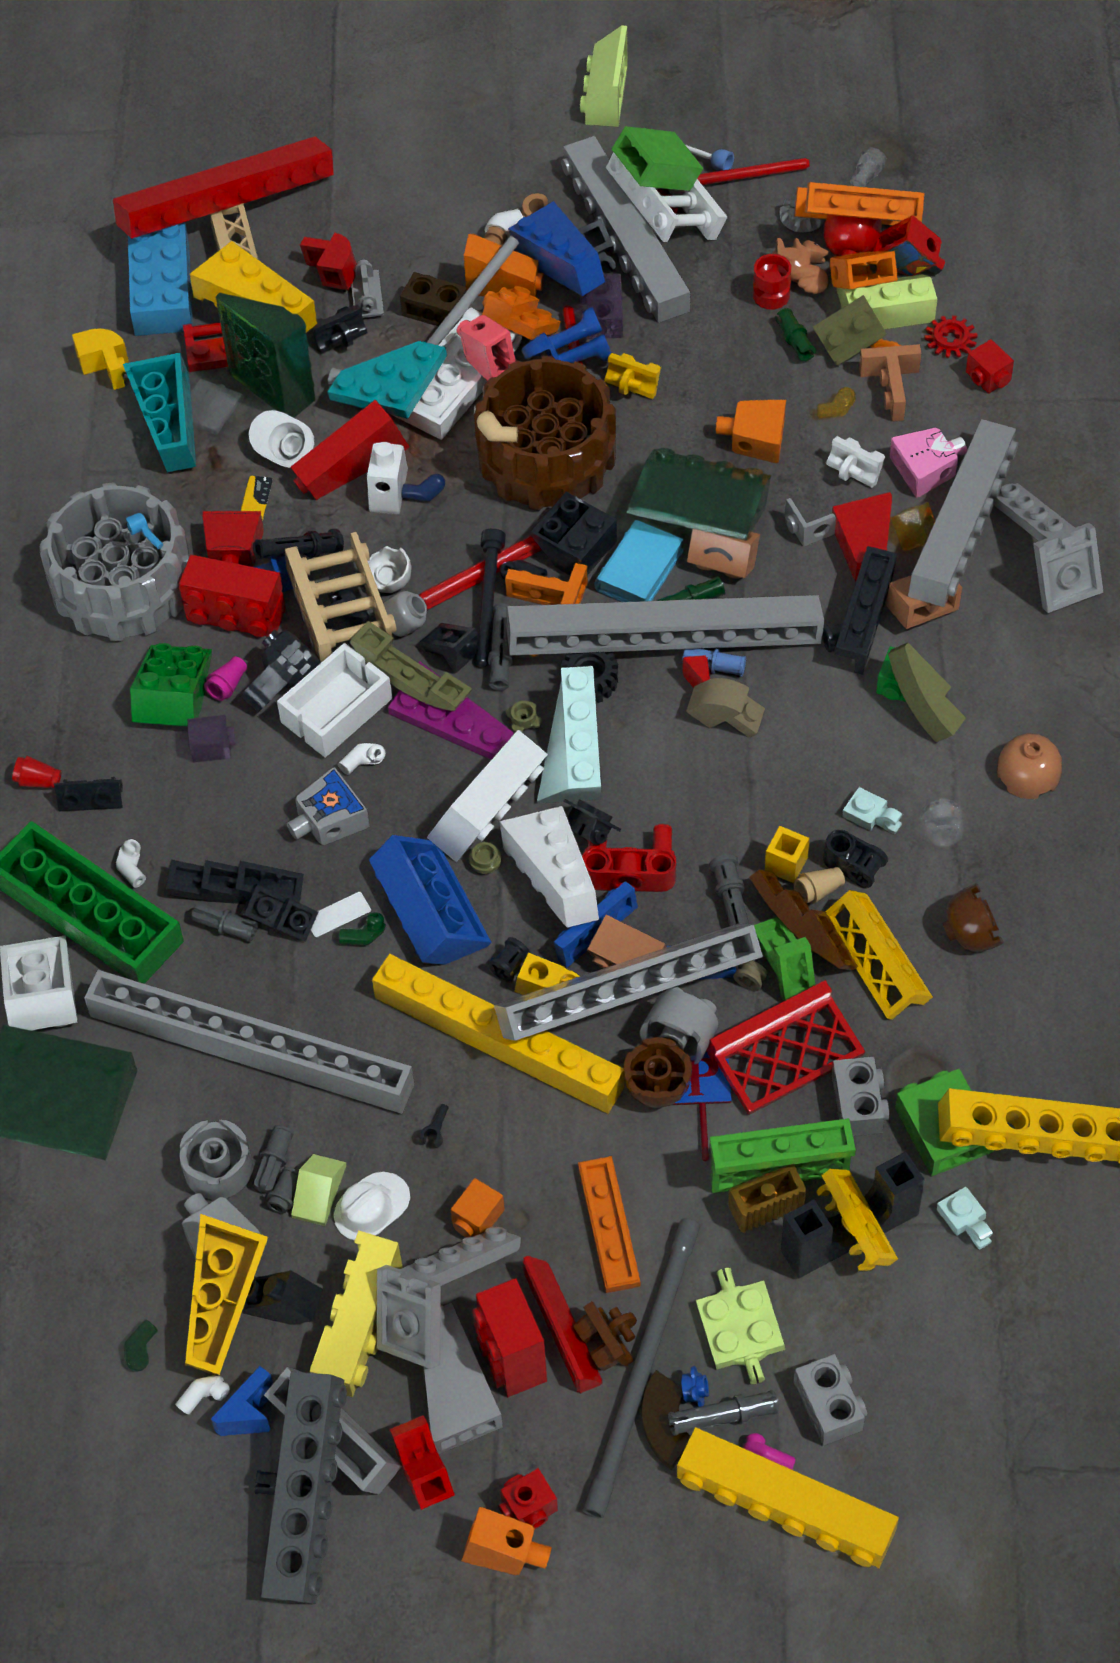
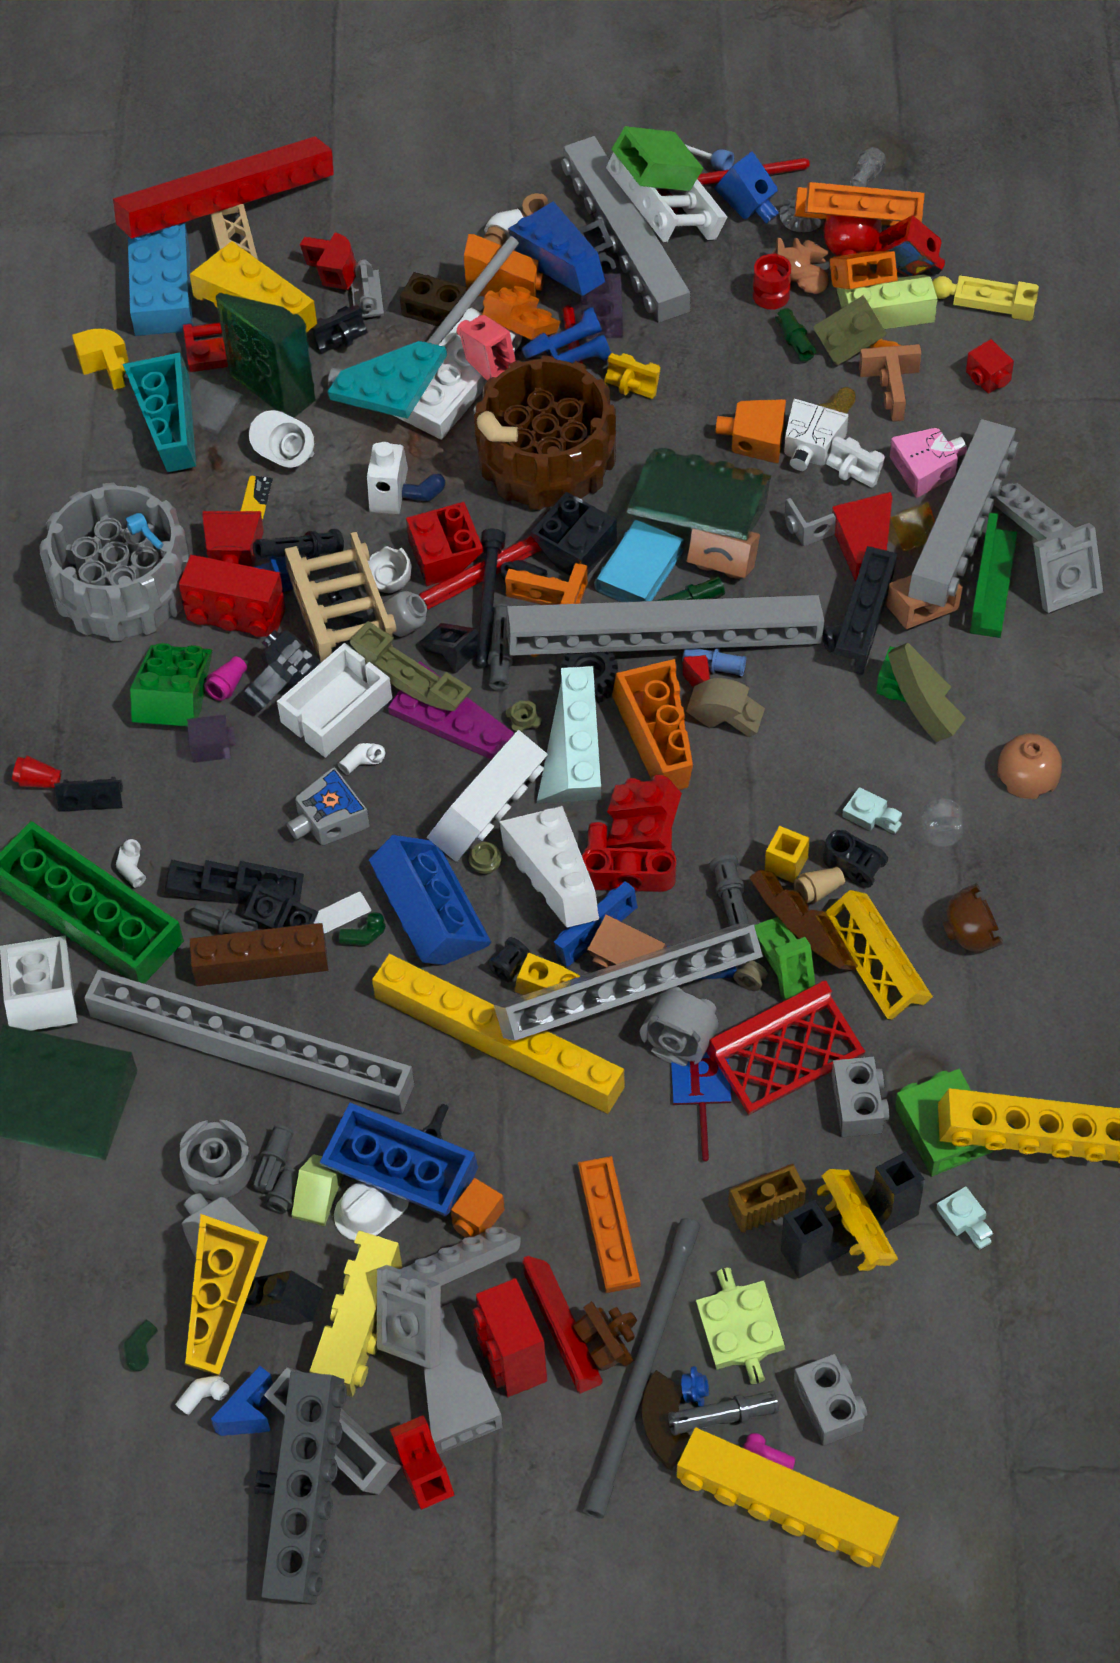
red slope [290,400,410,500] -> none
orange torso [461,1507,552,1575] -> none
red brick [498,1468,558,1529] -> none
black hinge [563,799,621,845] -> none
yellowish green slope [580,25,628,127] -> none
reddish brown cylinder [623,1037,692,1108] -> none
bright green fence [710,1118,856,1193] -> none
red gear [924,315,978,358] -> none
none -> reddish brown brick [190,923,329,986]
none -> blue slope [319,1102,478,1216]
none -> red slope [406,502,483,587]
none -> red plate [607,775,682,849]
none -> orange wedge [612,659,693,790]
none -> blue torso [714,151,779,224]
none -> white torso [784,399,848,471]
none -> light yellow plate [932,275,1039,321]
none -> green fence [970,513,1017,638]

